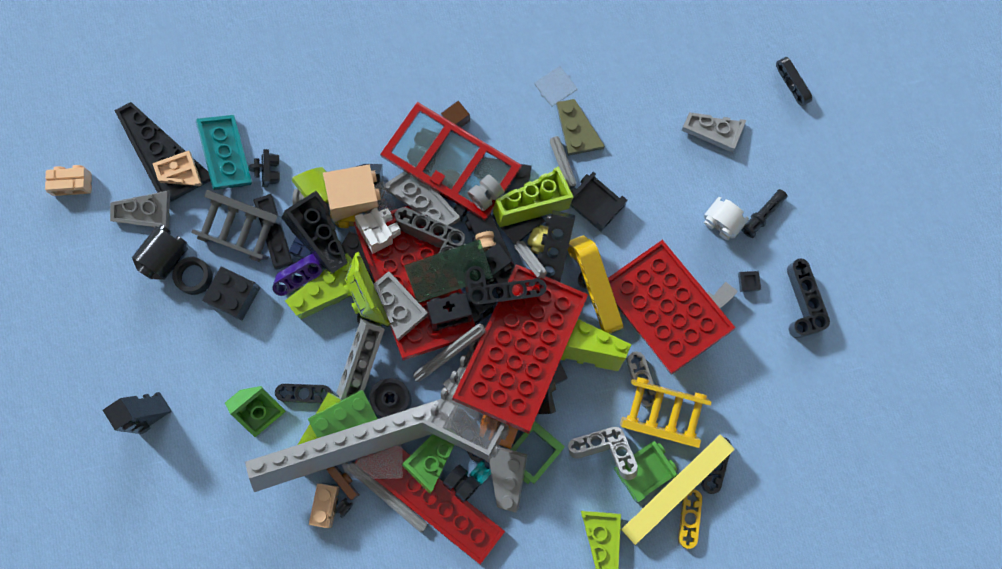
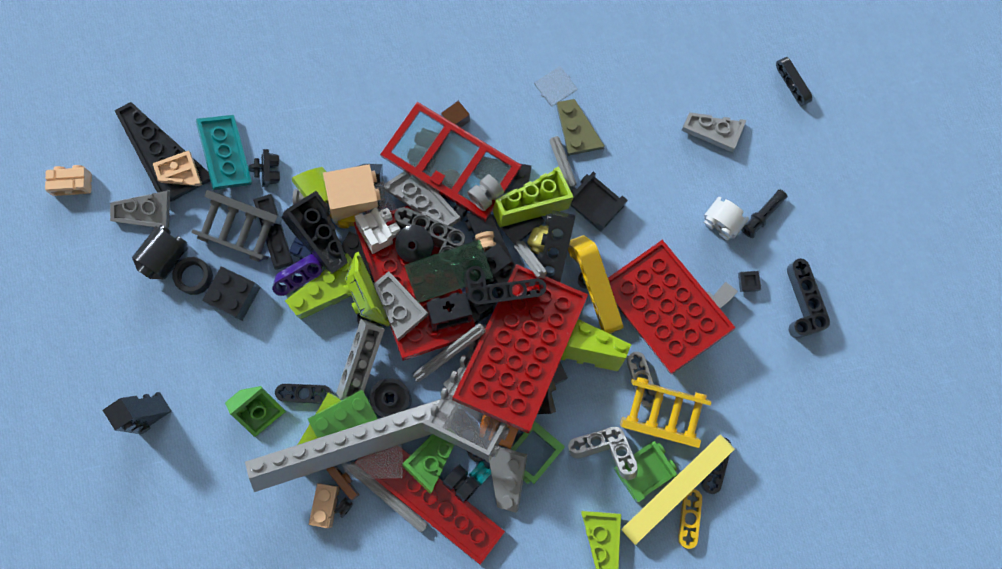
none -> black dish [395,225,434,264]

